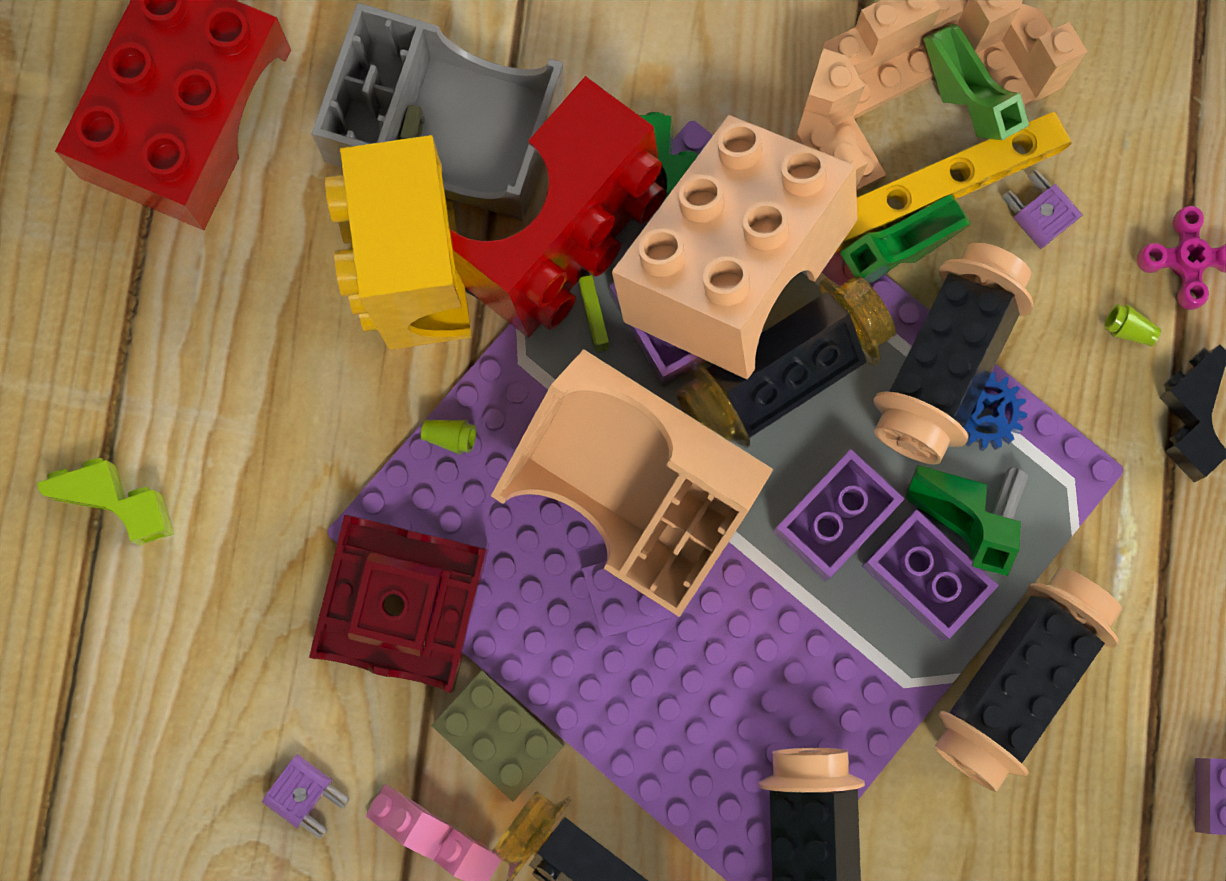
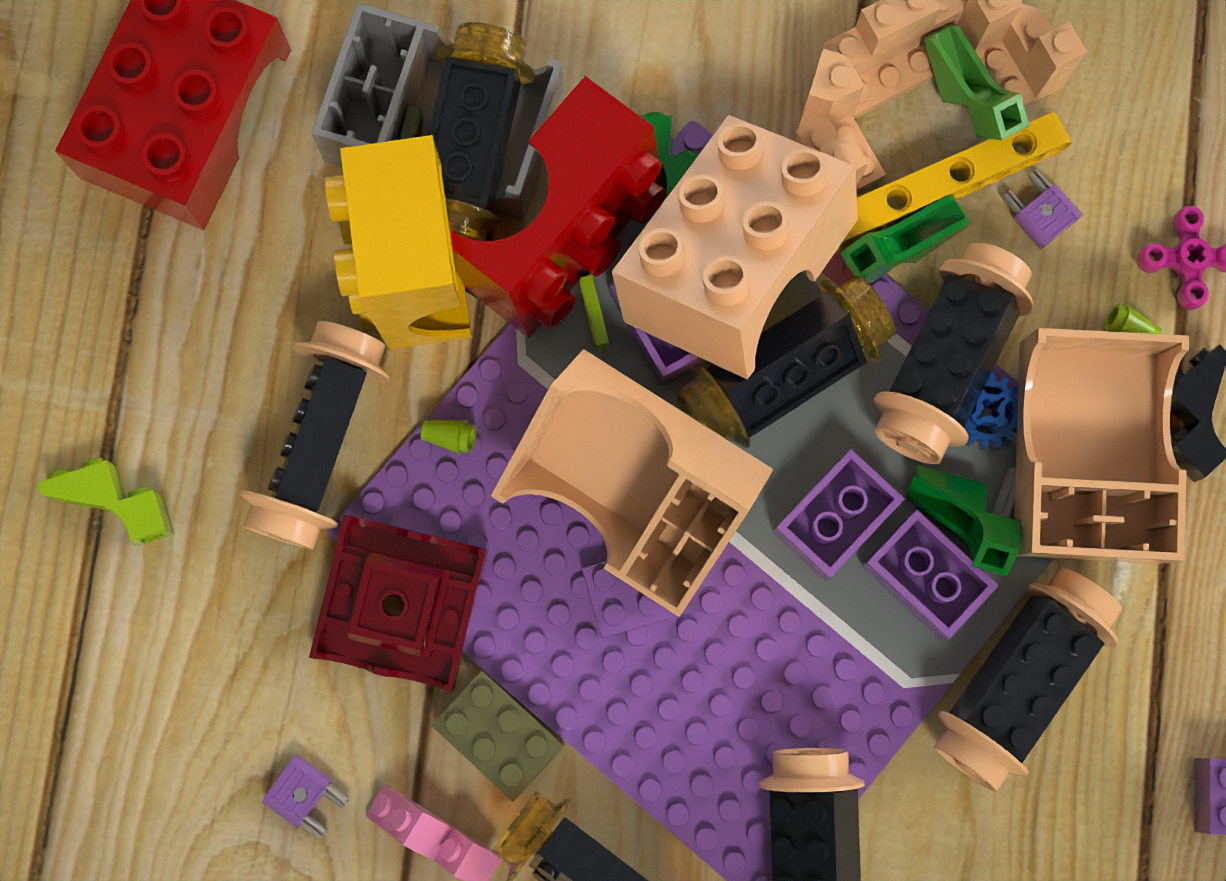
none -> brick [239,321,390,550]
none -> black brick [428,22,535,241]
none -> light nougat piece [1014,328,1189,564]

